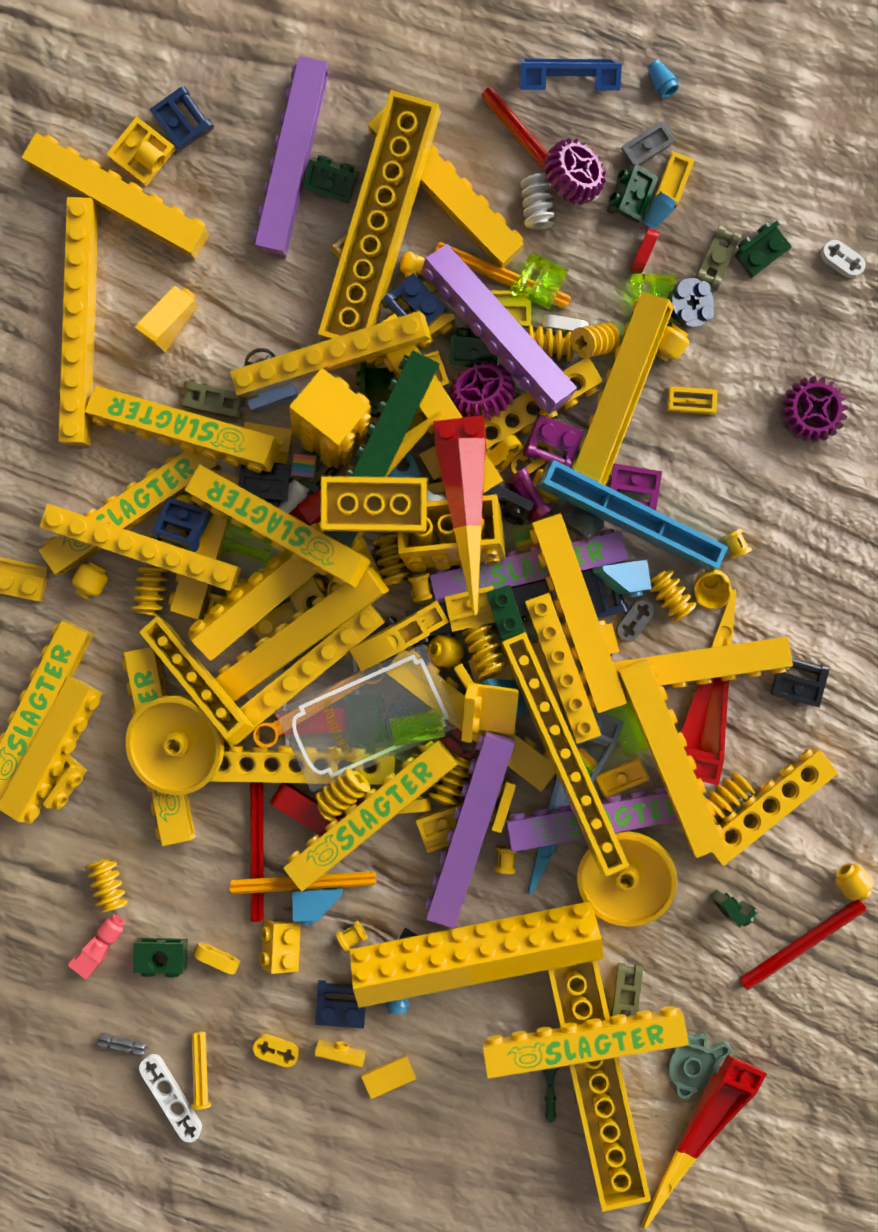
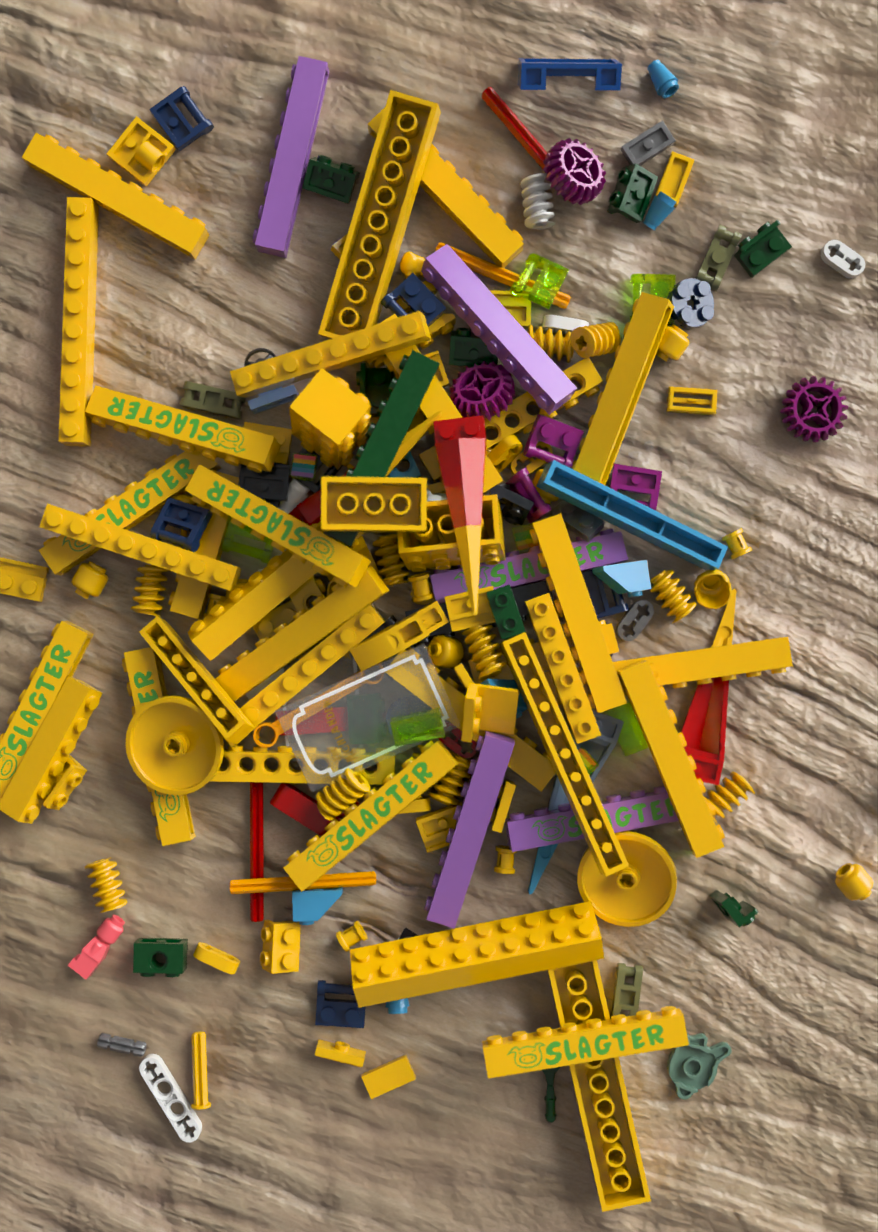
yellow slope [135,286,199,352] -> none
yellow beam [253,1034,300,1067] -> none
yellow plate [595,756,650,799] -> none
red beam [630,228,660,275] -> none
red plate [641,1054,767,1229] -> none
yellow brick [711,748,838,866] -> none
red axle [740,899,867,990] -> none
black plate [770,658,830,708] -> none

